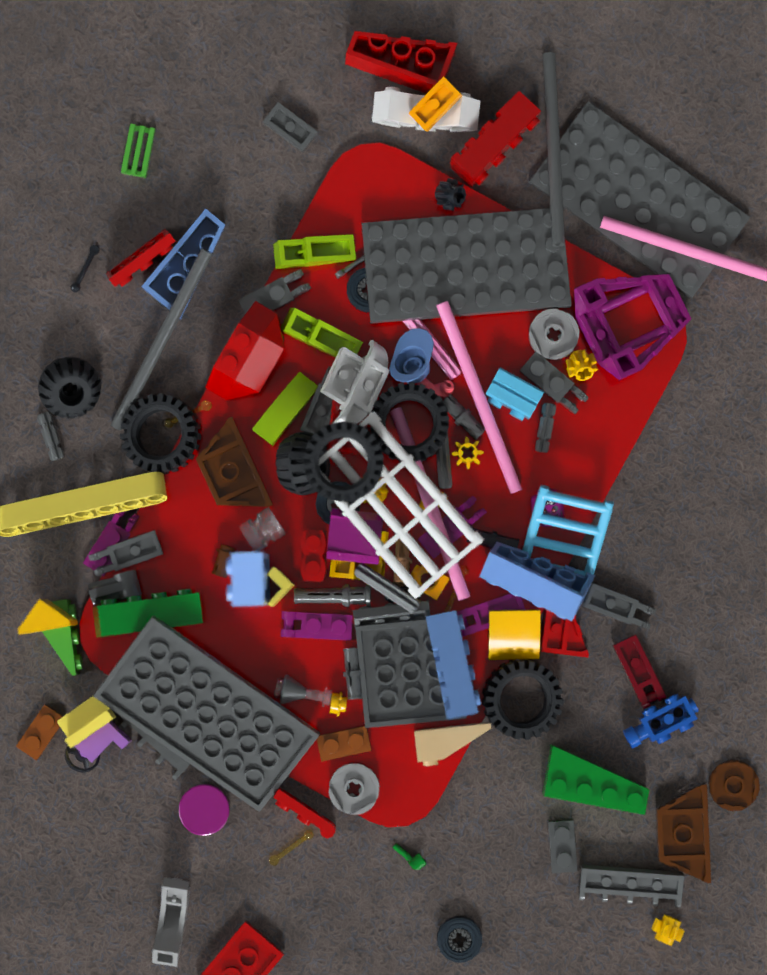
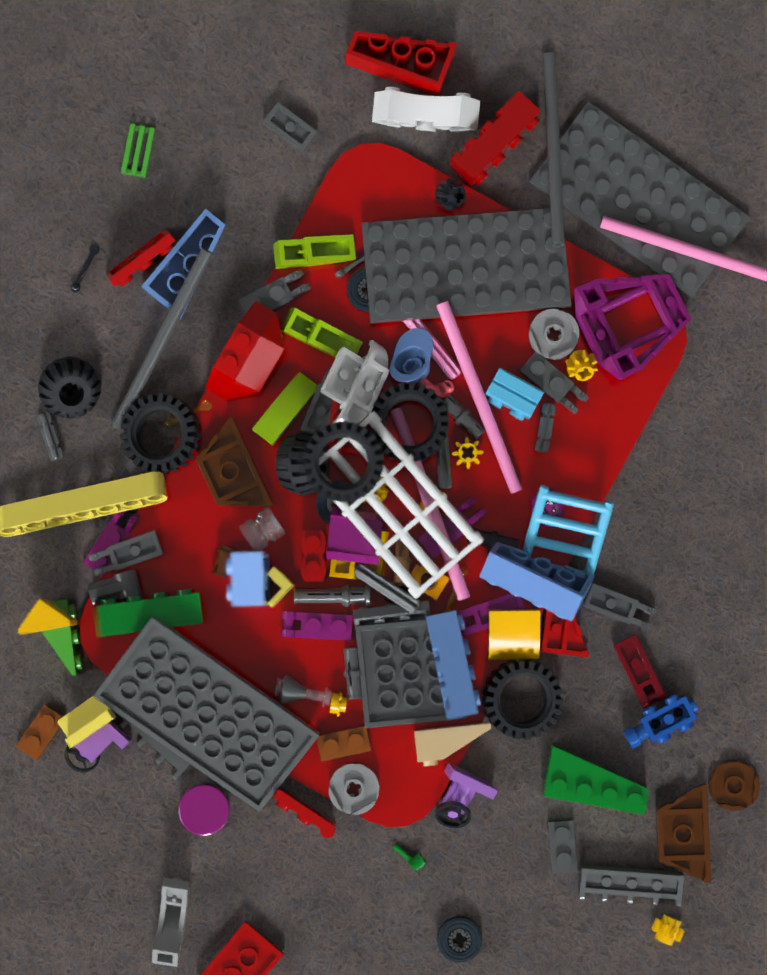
clear yellow hinge [269,830,314,866] -> none
light orange plate [409,76,463,132] -> none
none -> medium lavender piece [435,763,498,828]

